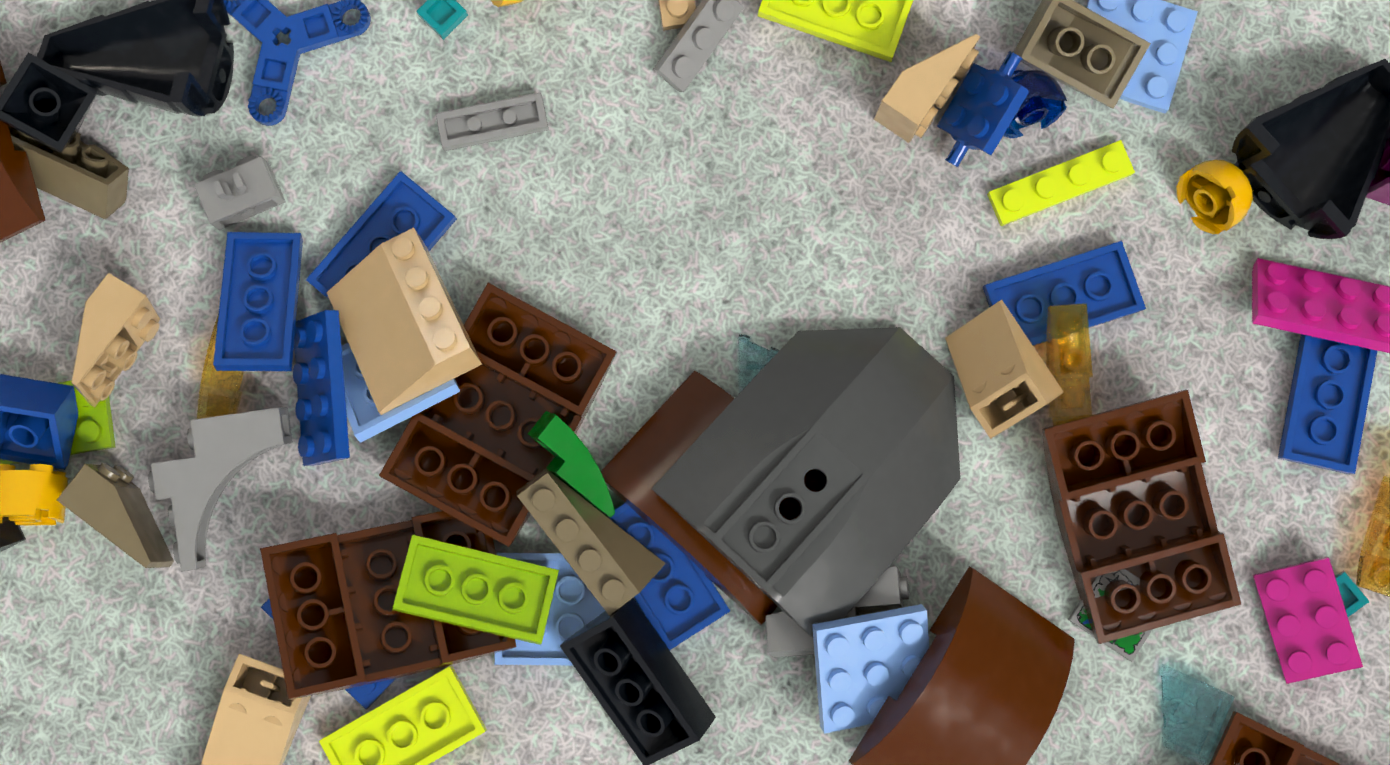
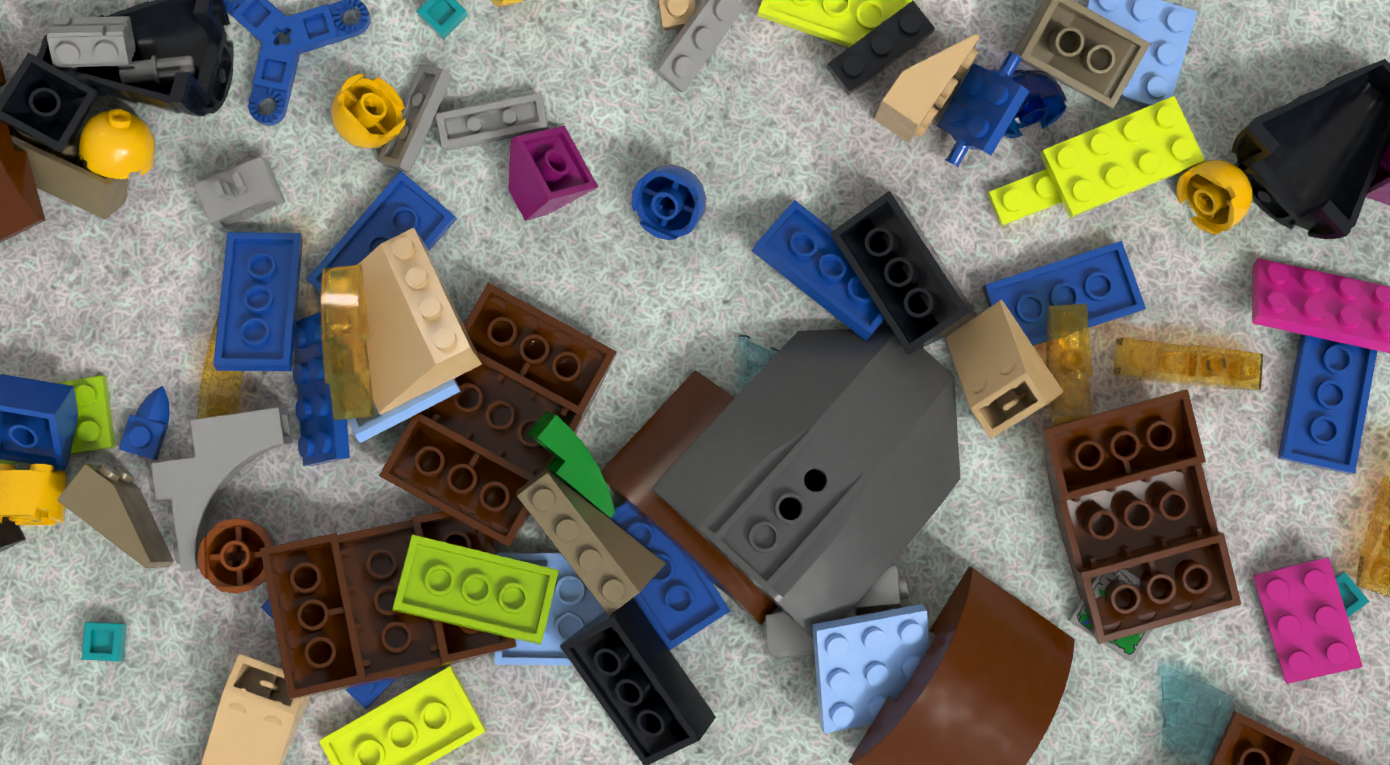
tan slope [72,273,160,408] -> none
none -> light grey brick [47,16,136,67]
none -> yellow cylinder [78,109,156,179]
none -> teal plate [81,622,127,661]
none -> light grey axle [118,55,195,85]
none -> blue plate [119,386,170,460]
none -> dark orange cylinder [197,518,275,594]
none -> clear yellow slope [321,265,375,420]
none -> yellow cylinder [331,74,406,149]
none -> light grey plate [377,65,452,173]
none -> magenta slope [508,126,598,221]
none -> blue cylinder [631,164,707,240]
none -> blue plate [752,200,885,341]
none -> black plate [826,1,935,96]
none -> black slope [830,191,978,354]
none -> neon yellow plate [1040,96,1205,218]
none -> clear yellow slope [1113,337,1263,390]

